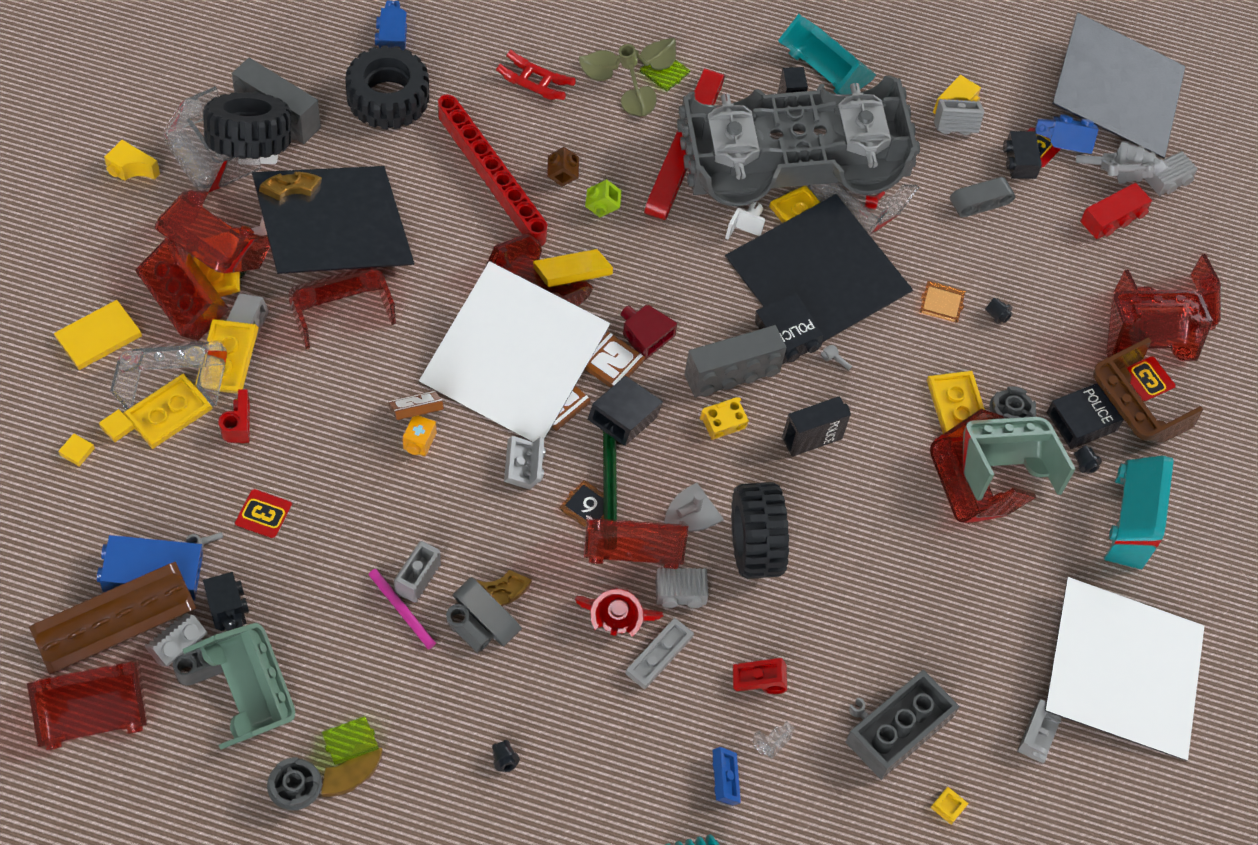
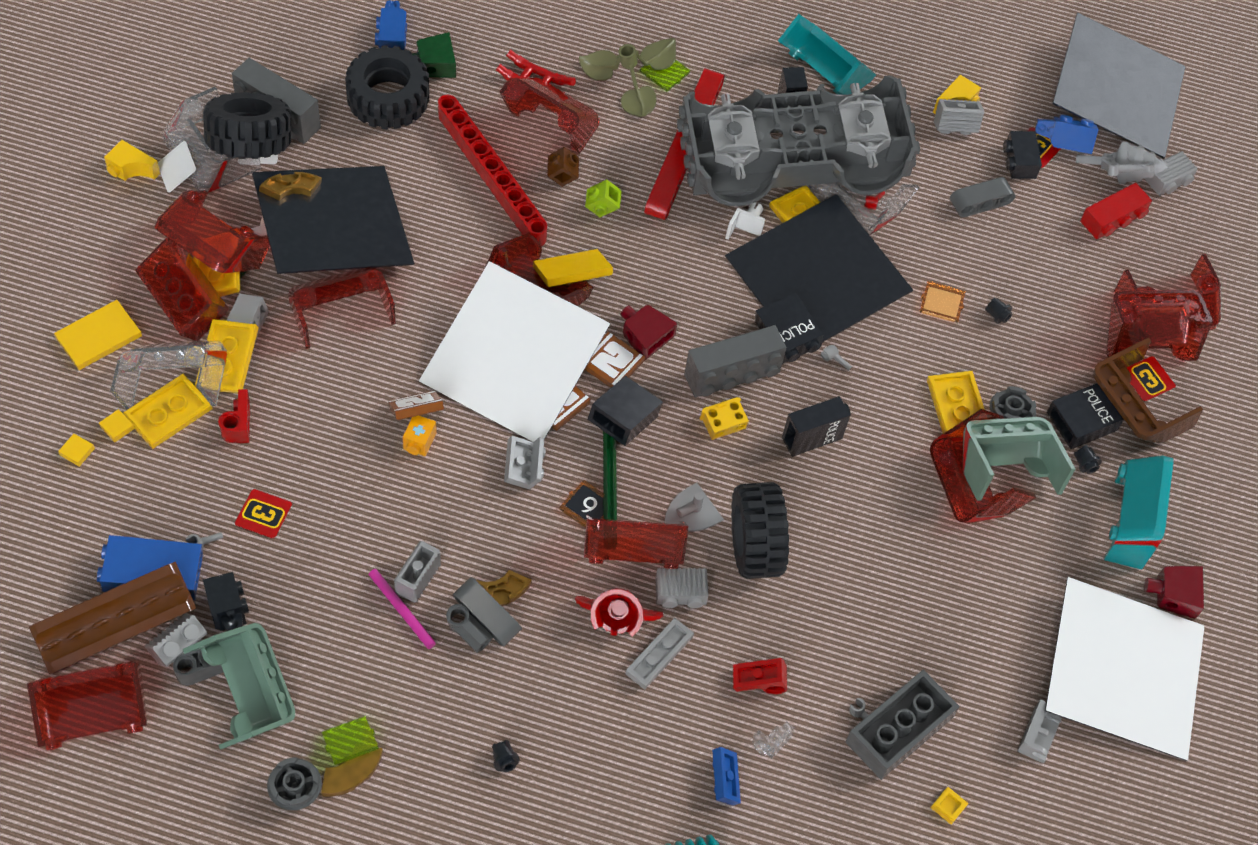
none -> white sticker [158,141,196,192]
none -> dark green torso [412,32,456,78]
none -> clear red windscreen [499,78,600,153]
none -> dark red torso [1144,566,1204,619]

